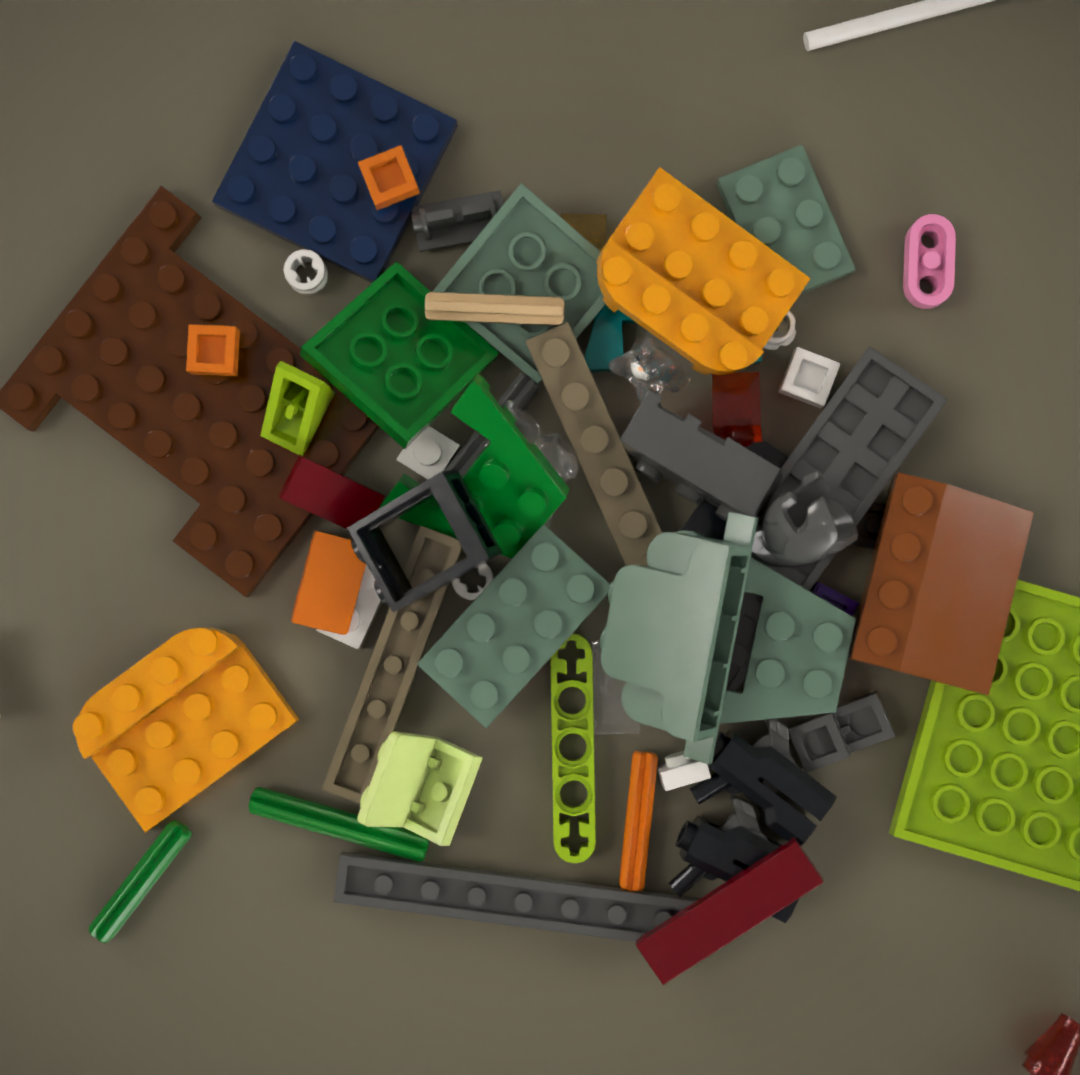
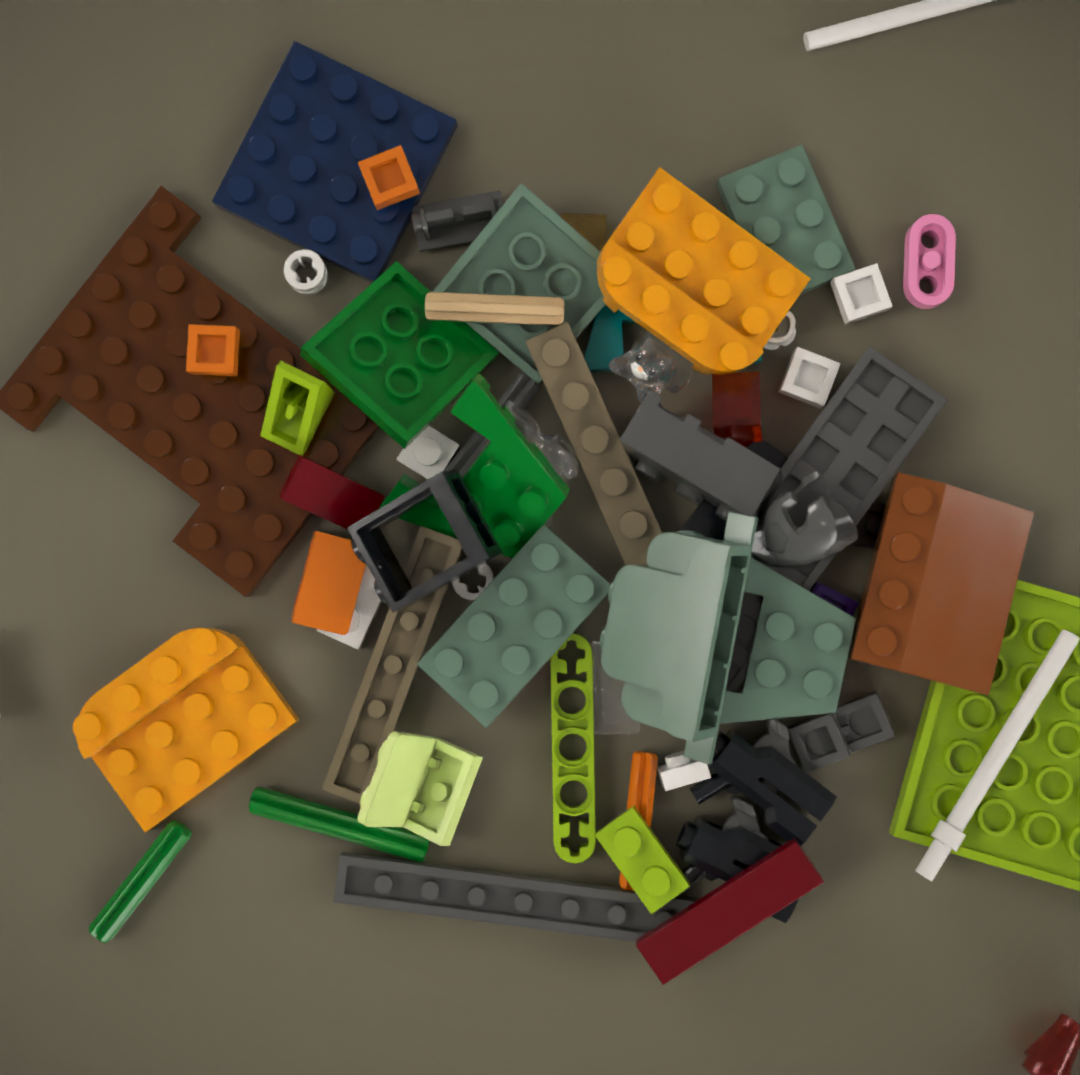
none -> lime plate [595,805,690,915]
none -> white plate [830,263,893,325]
none -> white bar [915,630,1080,882]

